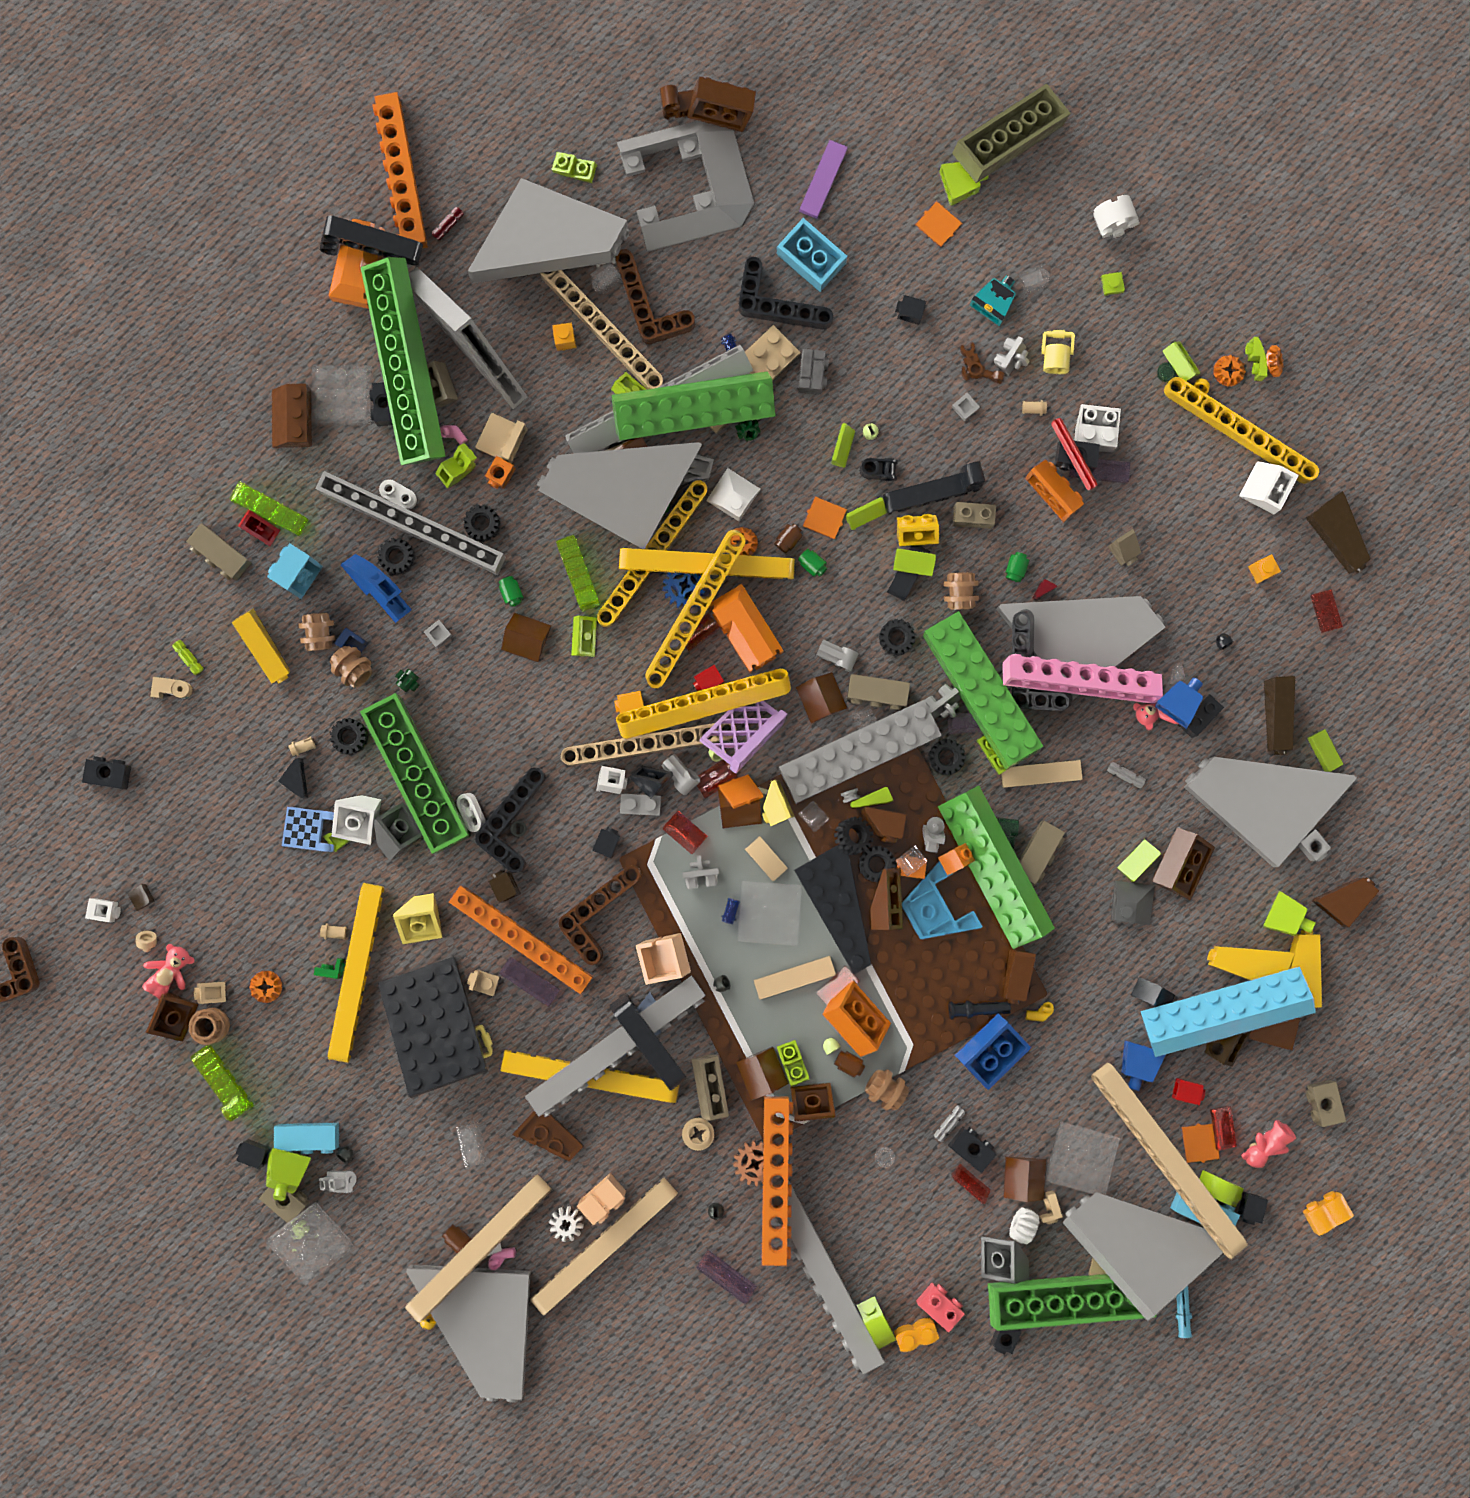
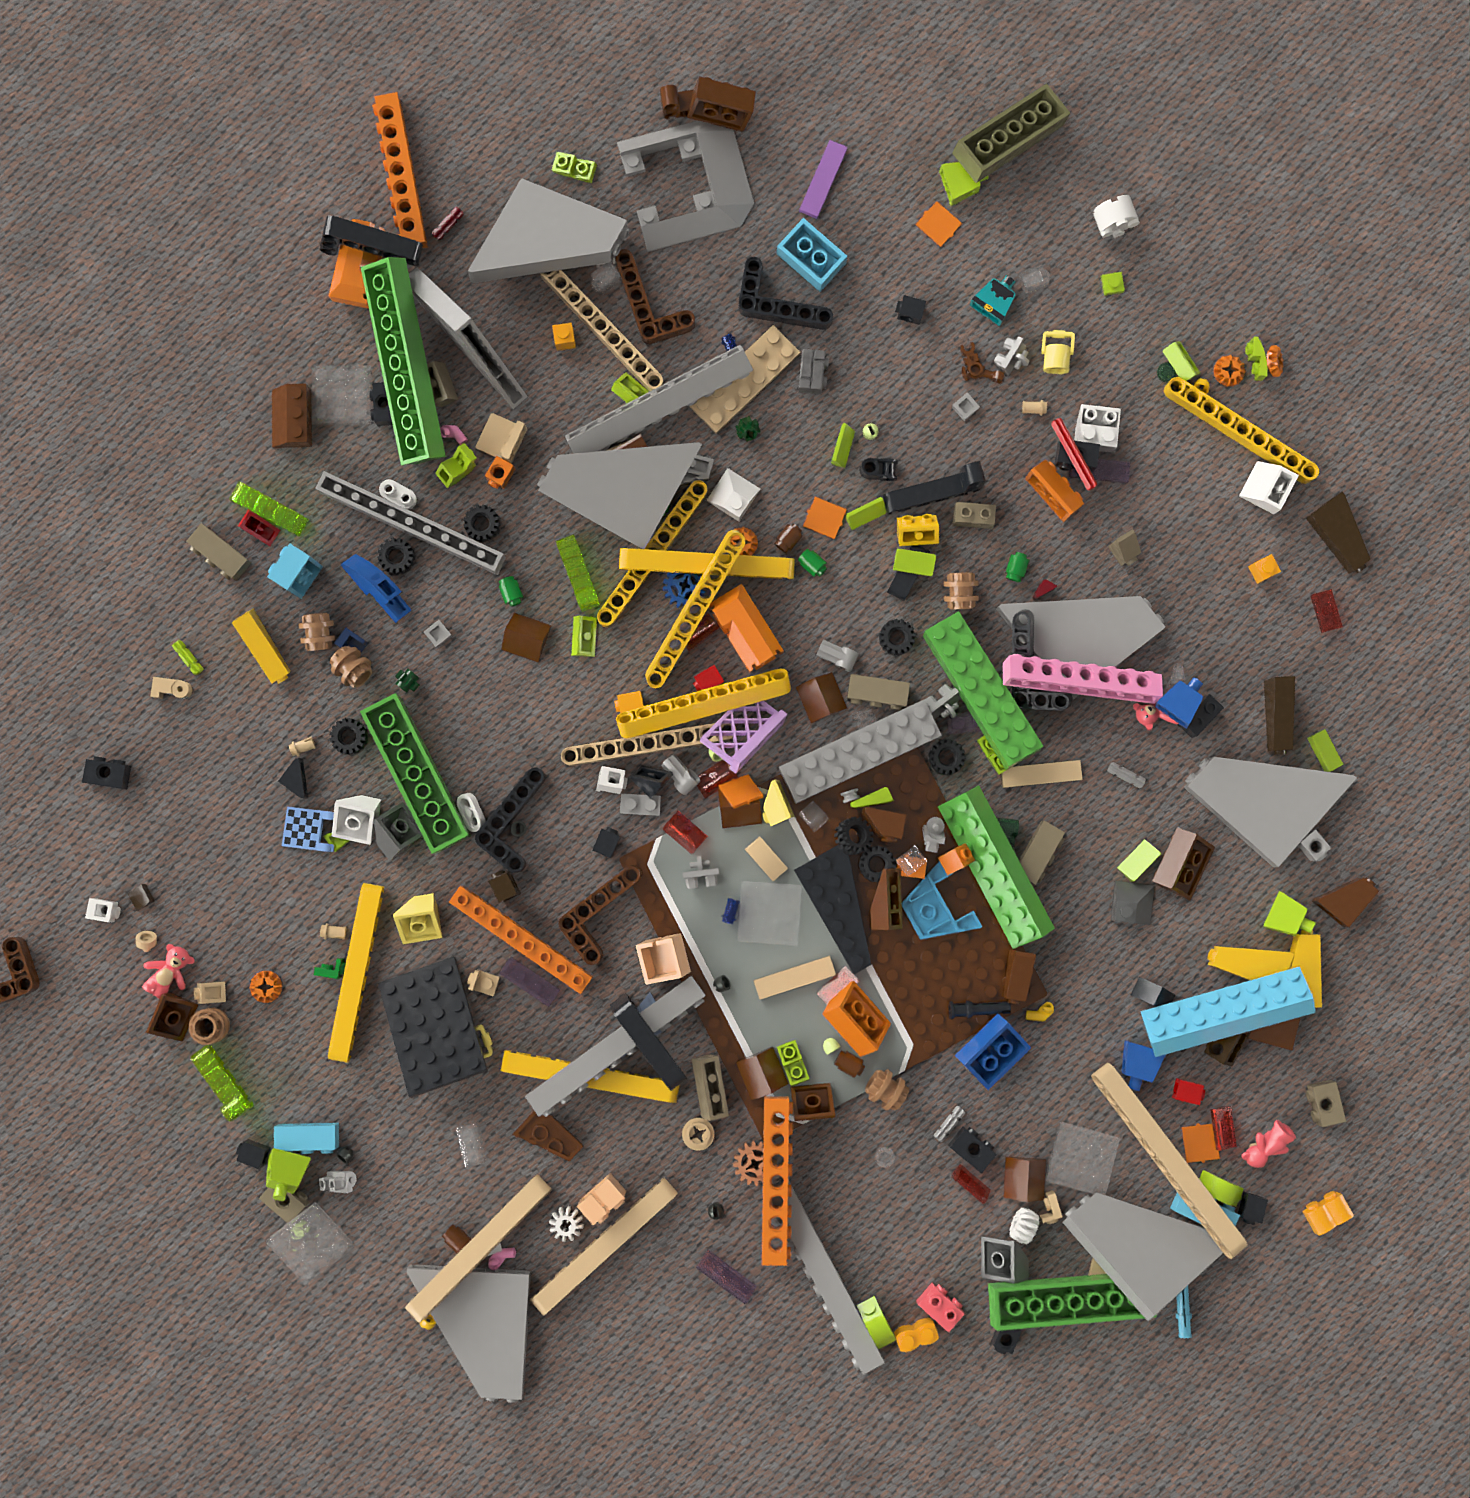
bright green brick [611,371,775,440] -> none
black hinge [1216,633,1234,650] -> none

